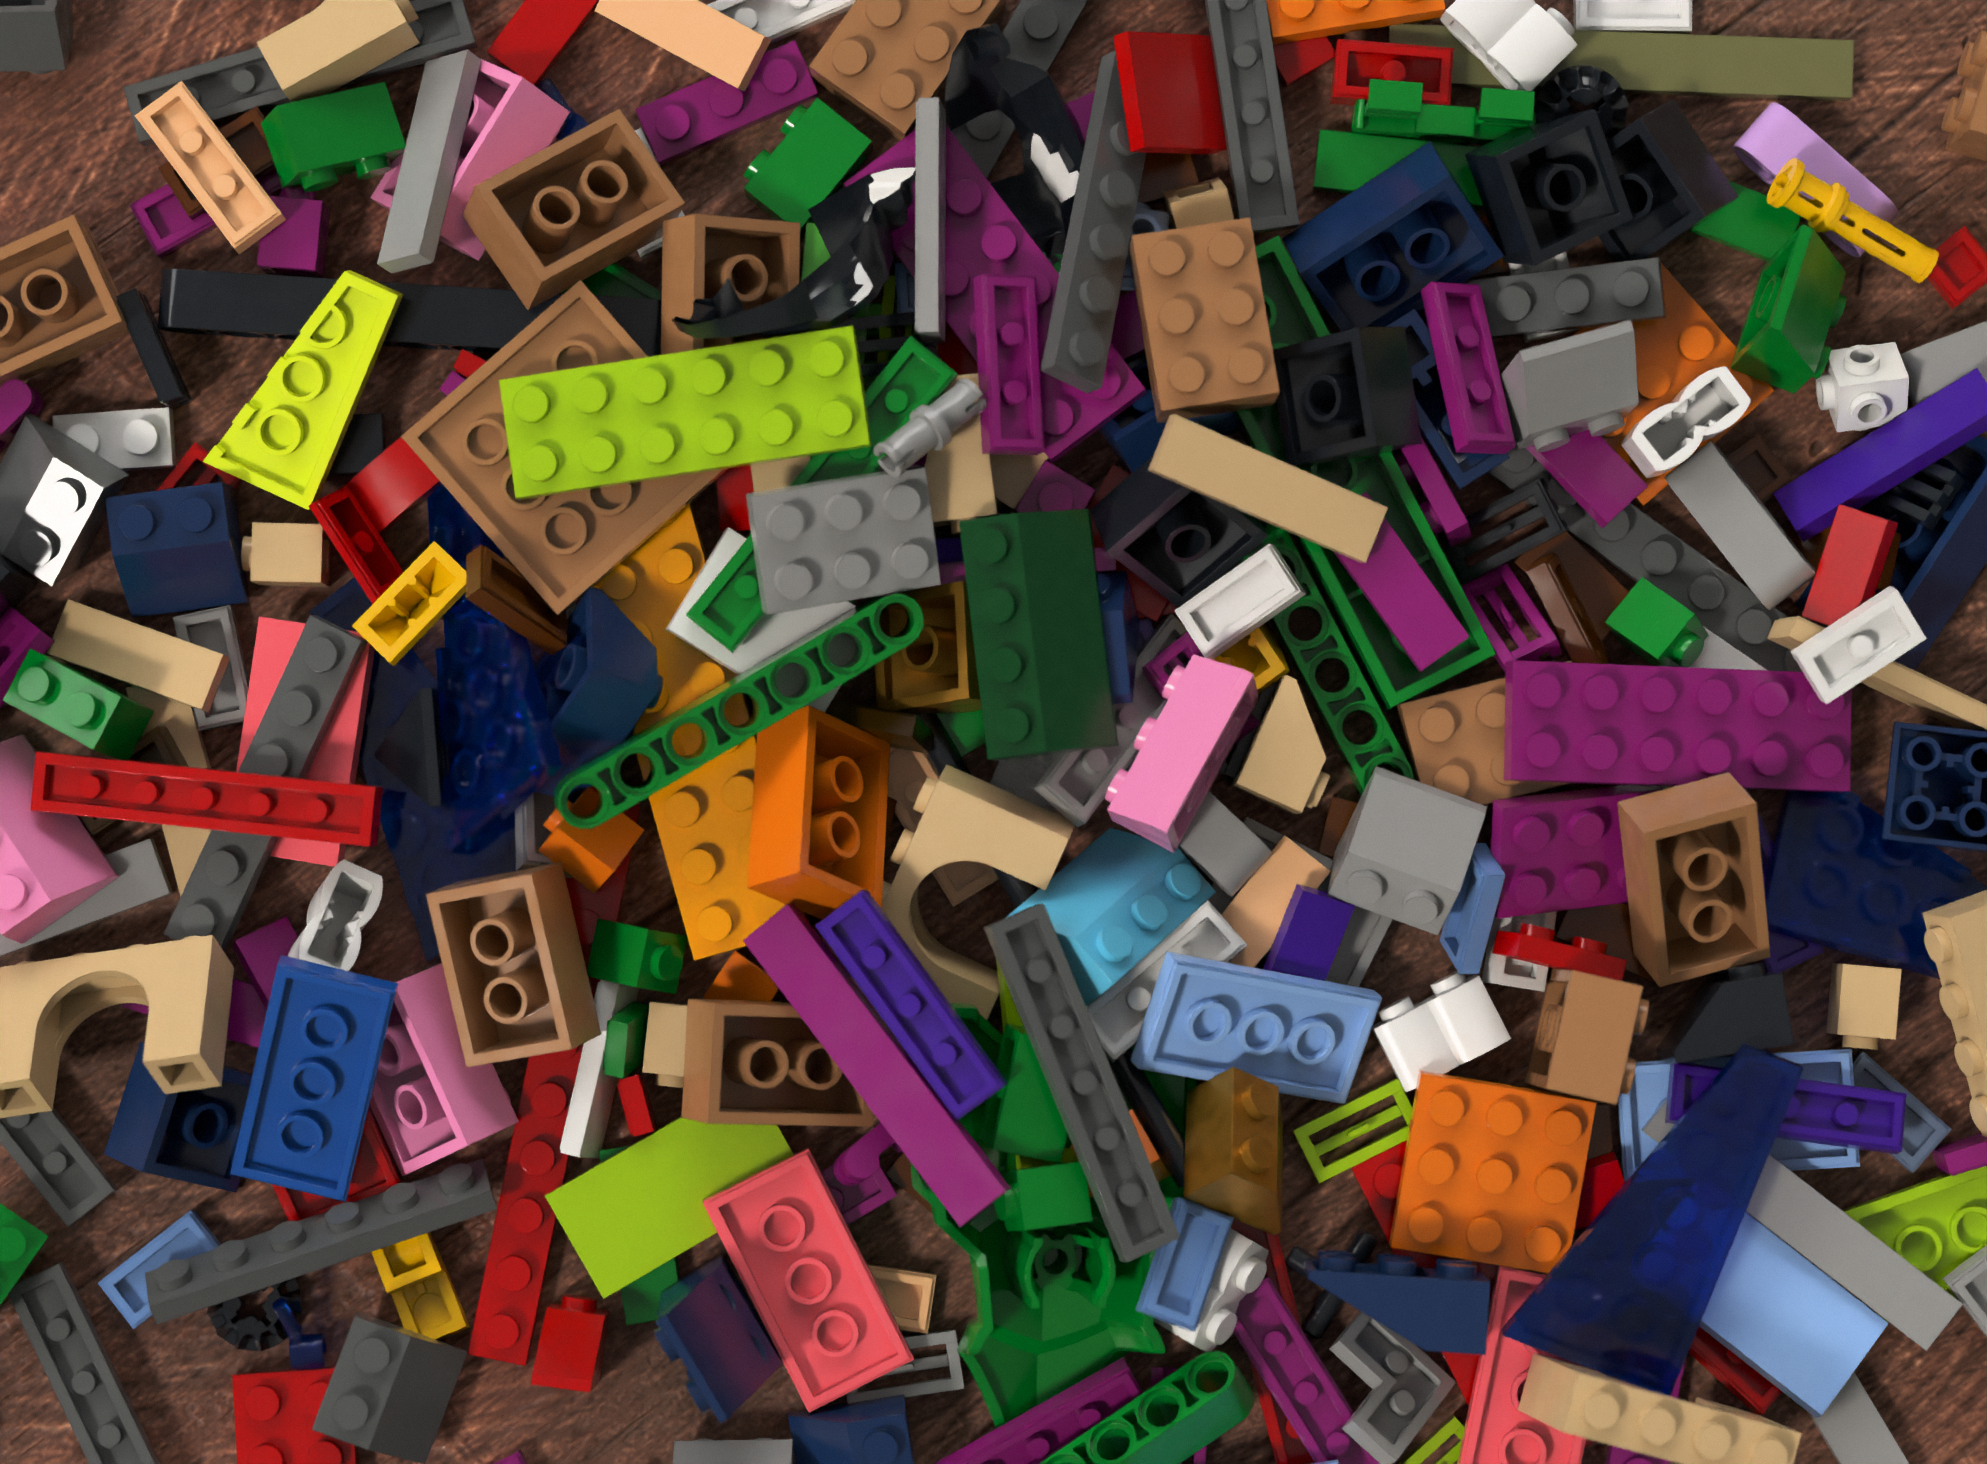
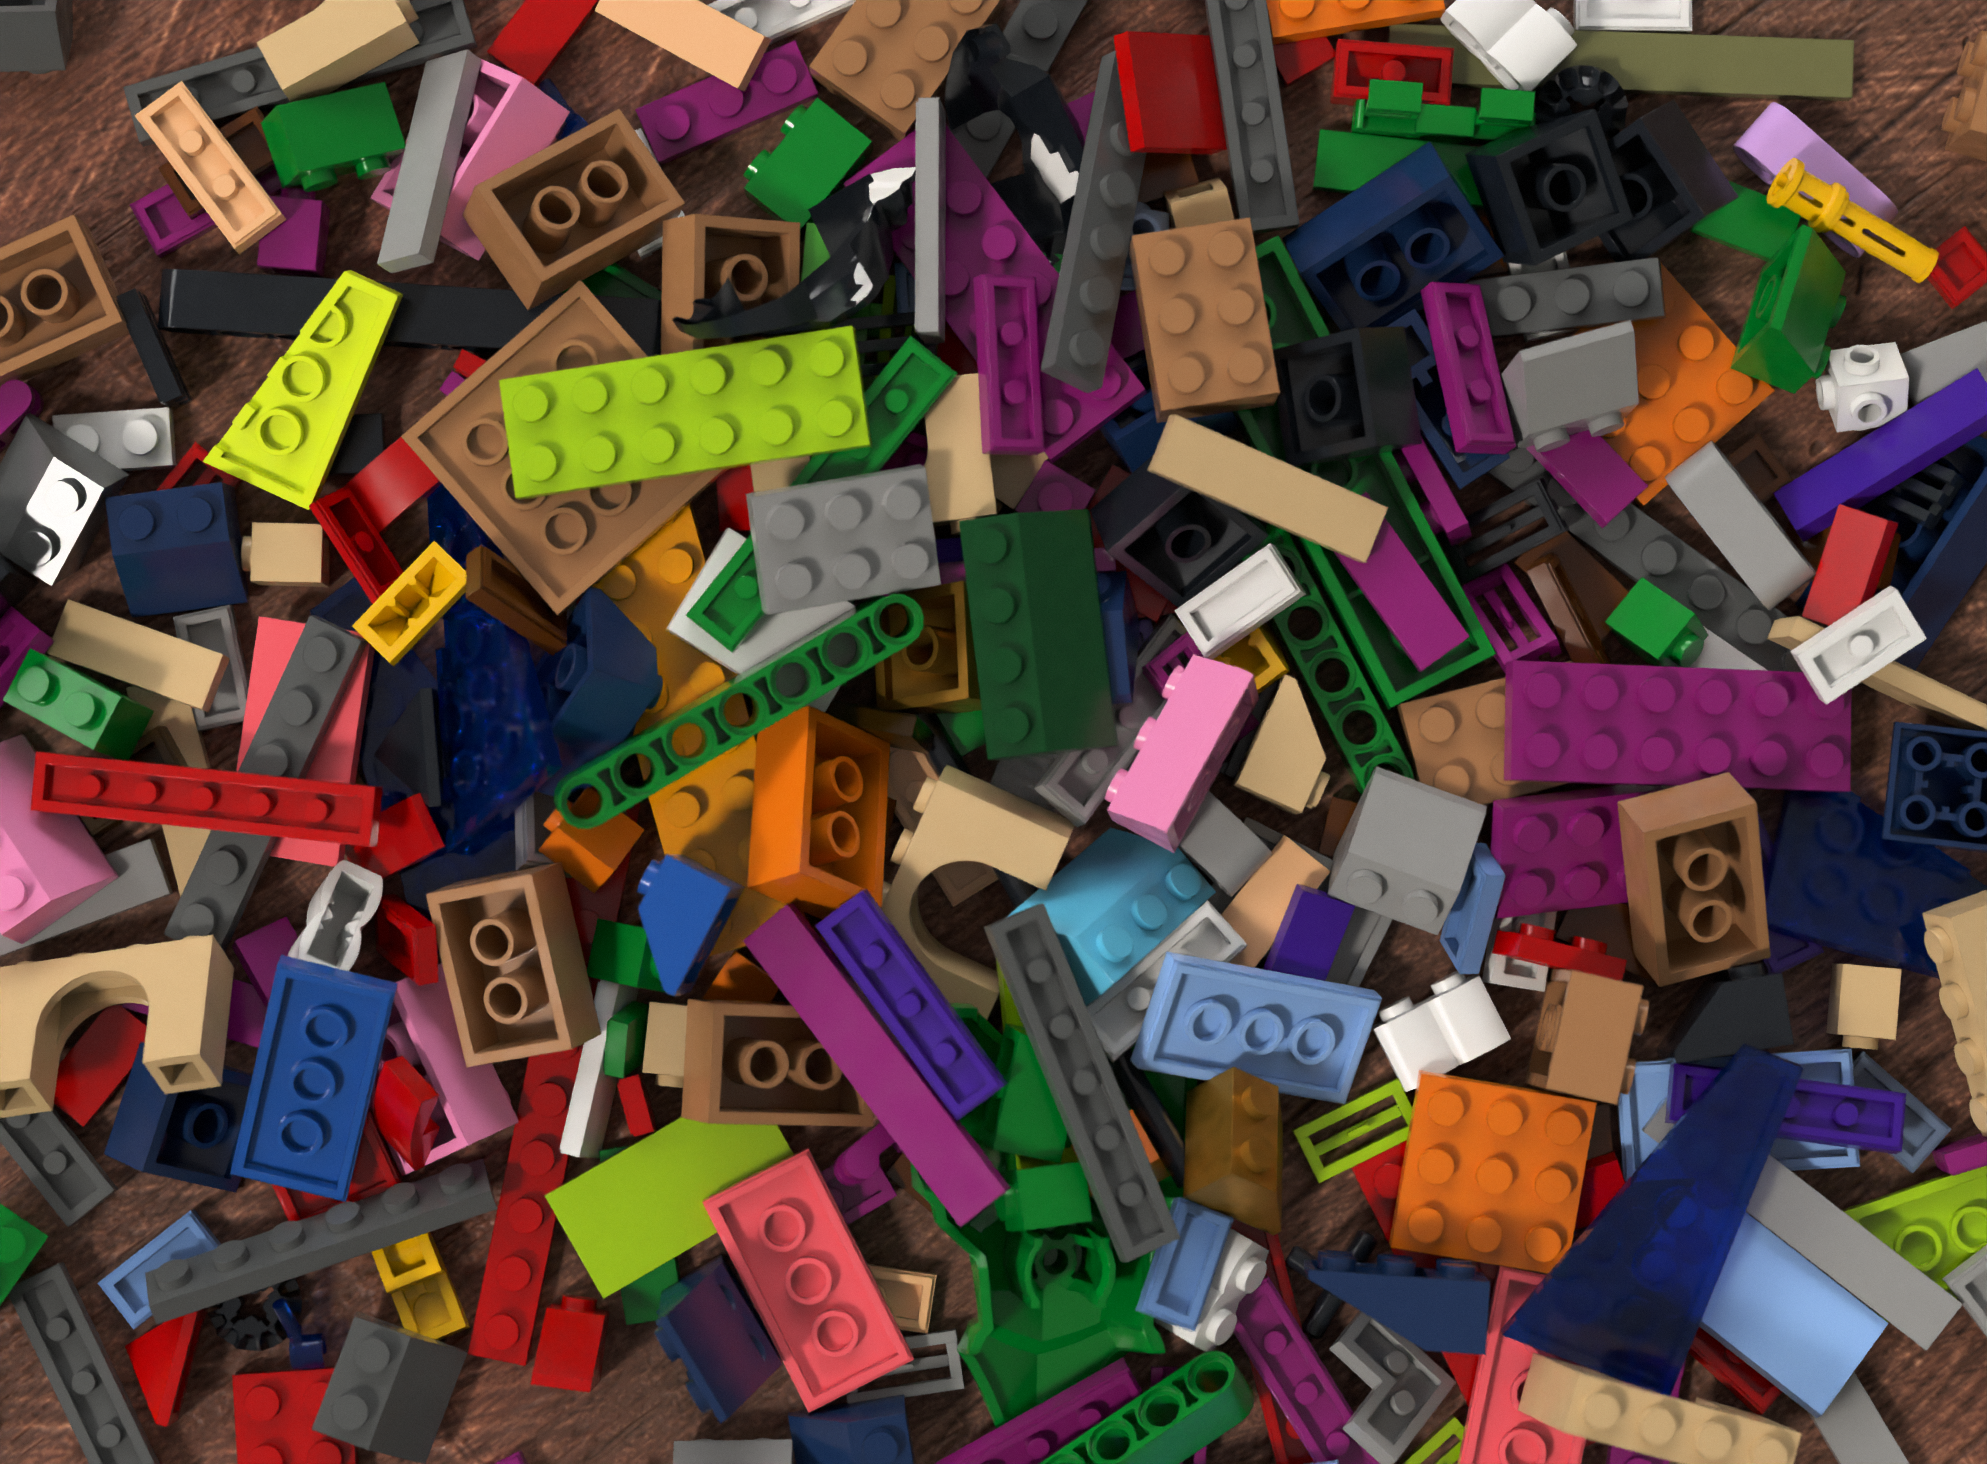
light grey pin [874,378,986,478] -> none
white brick [1621,367,1751,478] -> none
none -> red tile [54,1004,147,1127]
none -> red slope [125,1307,208,1427]
none -> red slope [345,793,445,882]
none -> red tile [374,894,439,986]
none -> red slope [374,1055,440,1171]
none -> blue slope [637,854,745,996]

